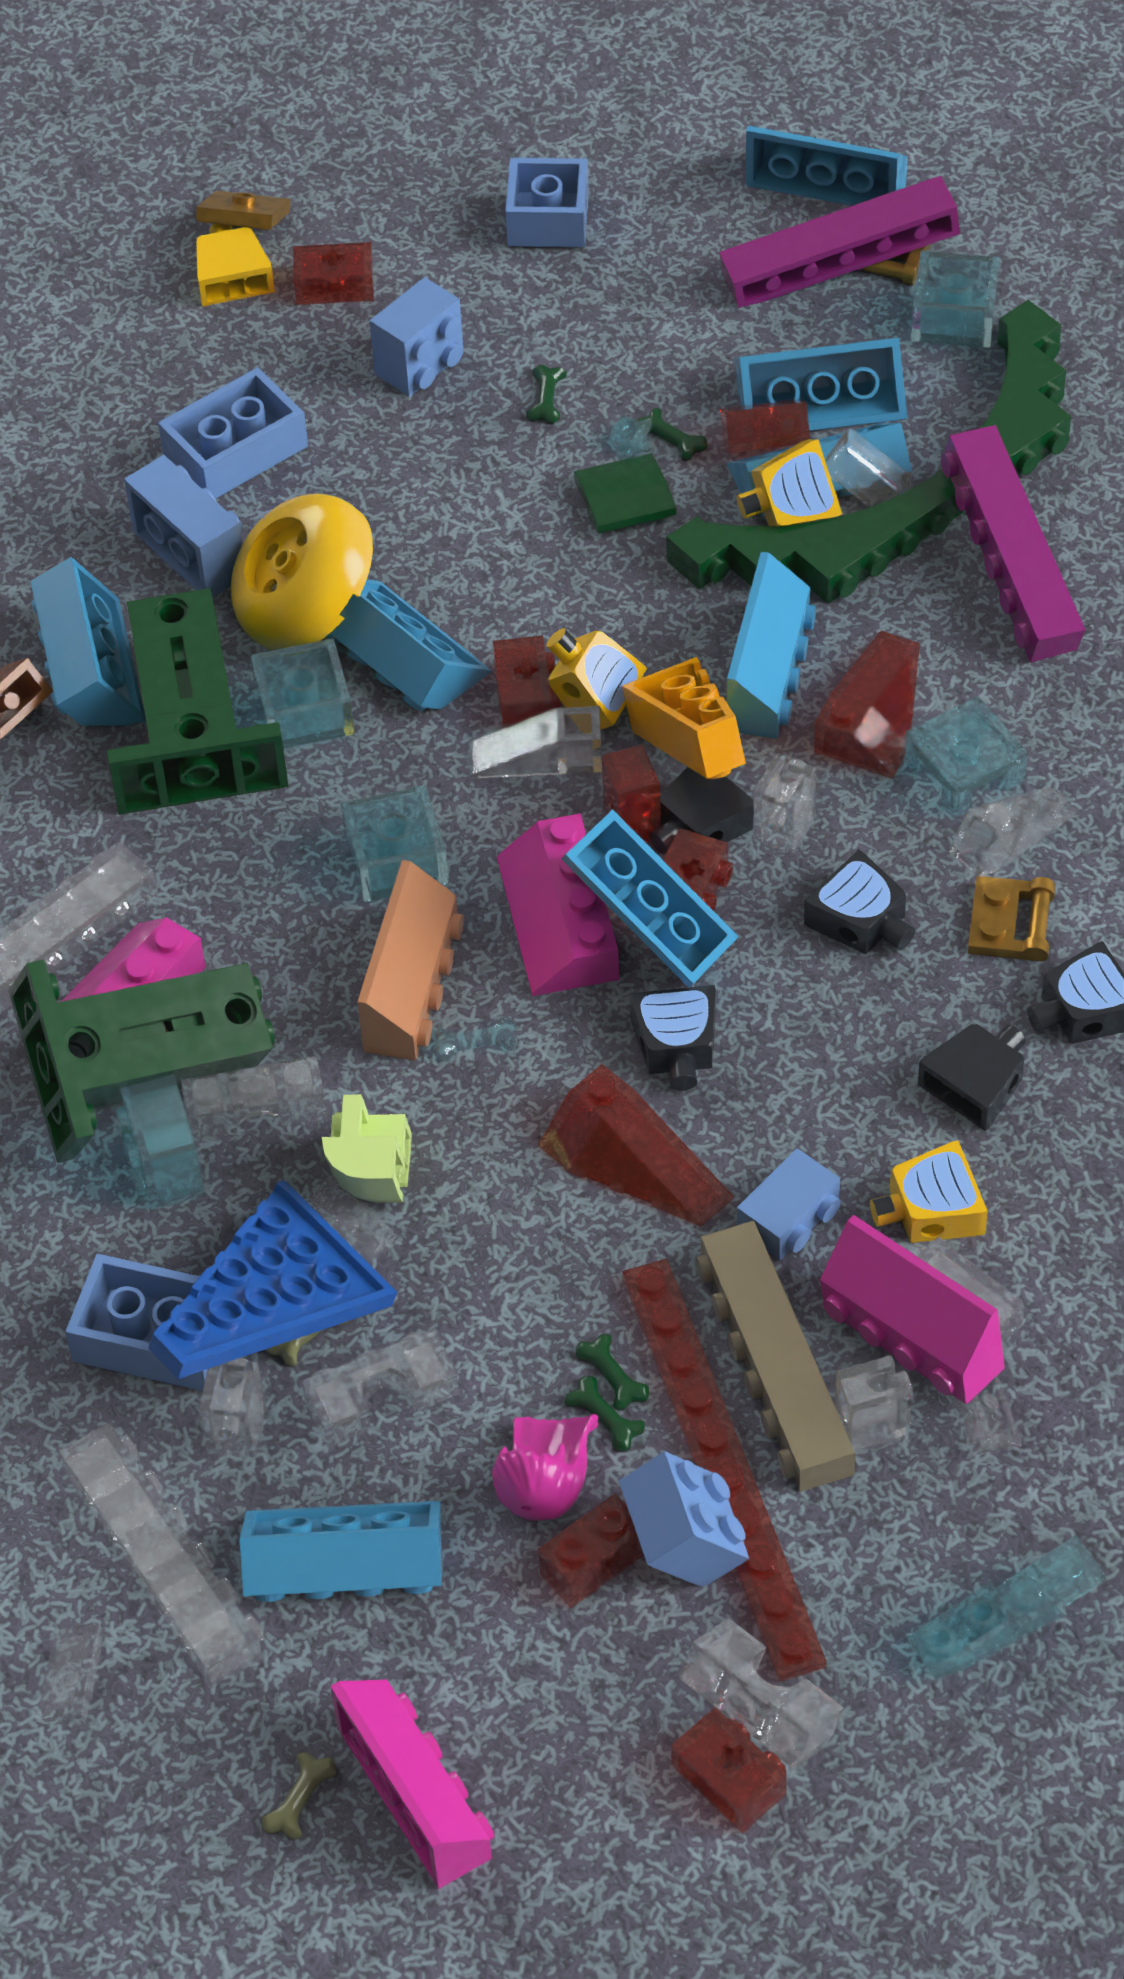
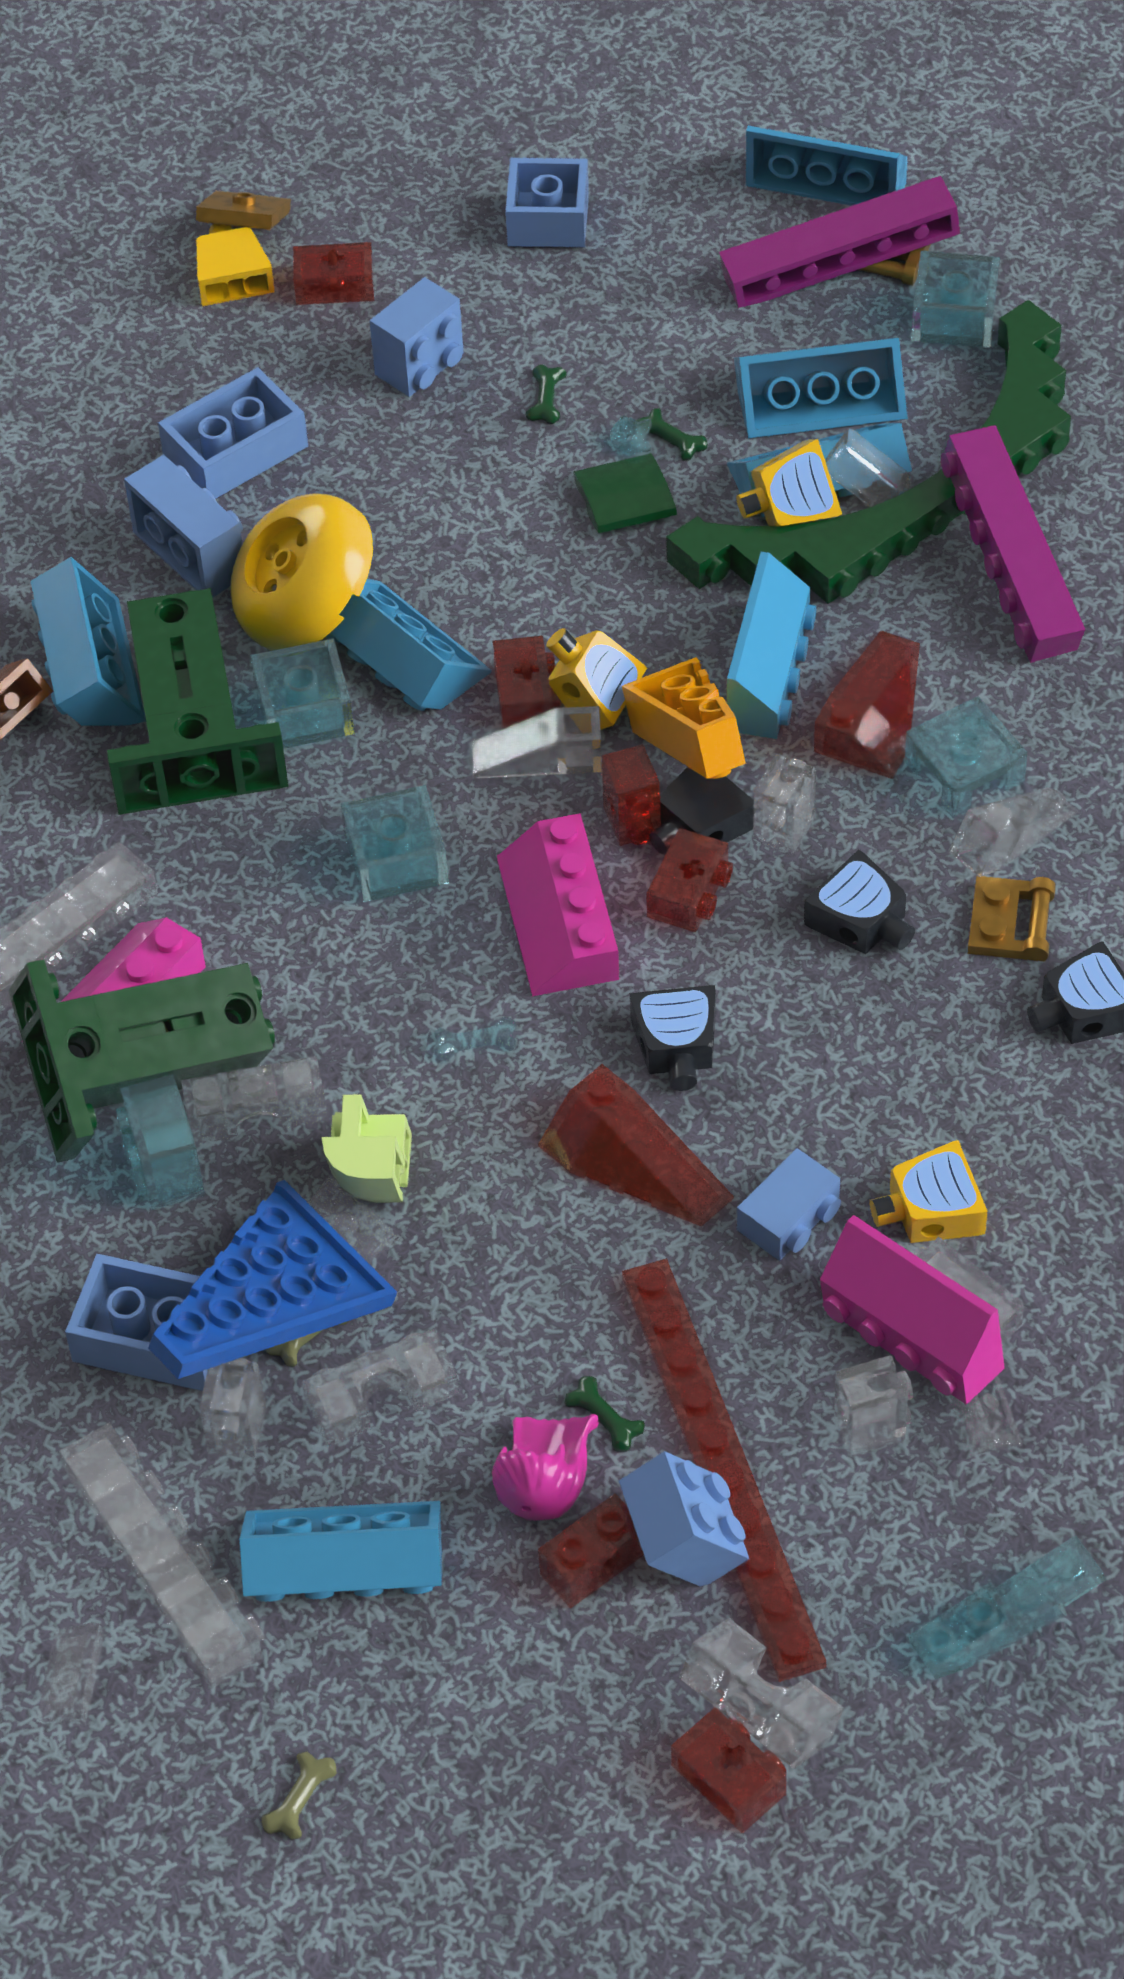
dark pink slope [330,1680,495,1889] -> none
nougat slope [357,860,464,1061] -> none
dark azure slope [562,809,739,988] -> none
dark green piece [576,1334,649,1410] -> none
dark tan brick [695,1220,855,1492] -> none
clear red brick [720,399,810,453] -> none
black torso [918,1024,1026,1132] -> none

